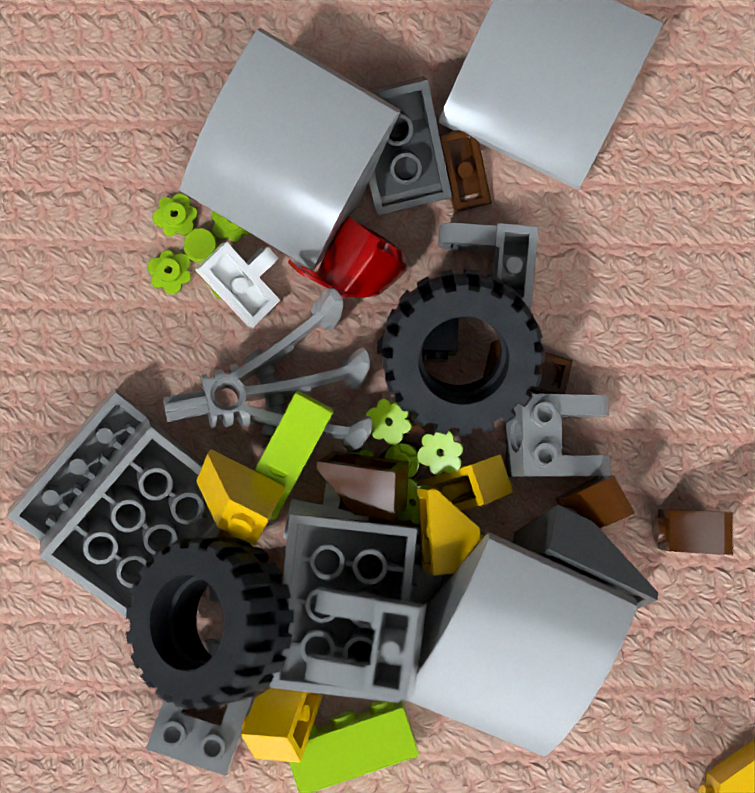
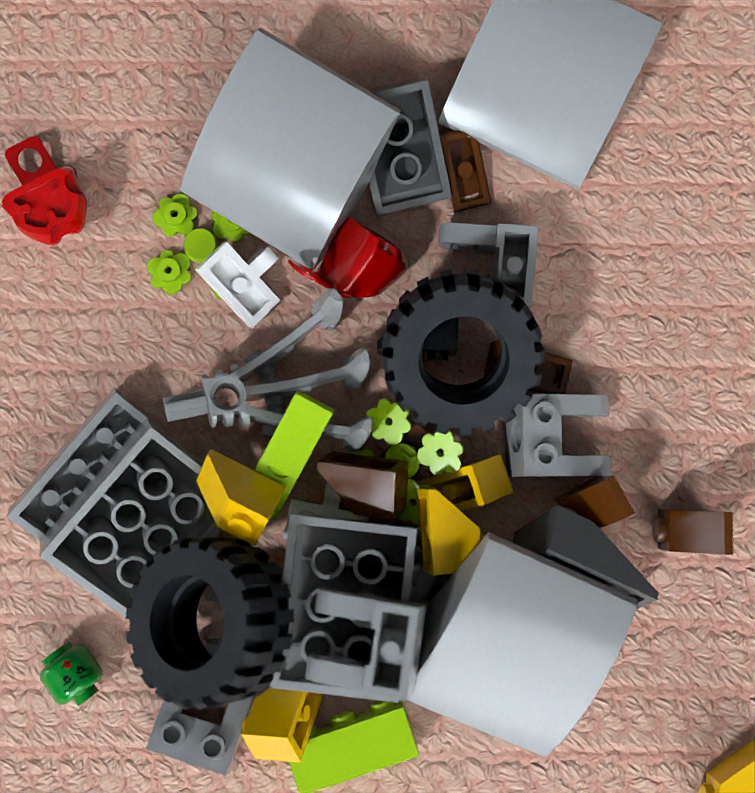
none -> red piece [1,136,87,246]
none -> green head [39,642,103,706]

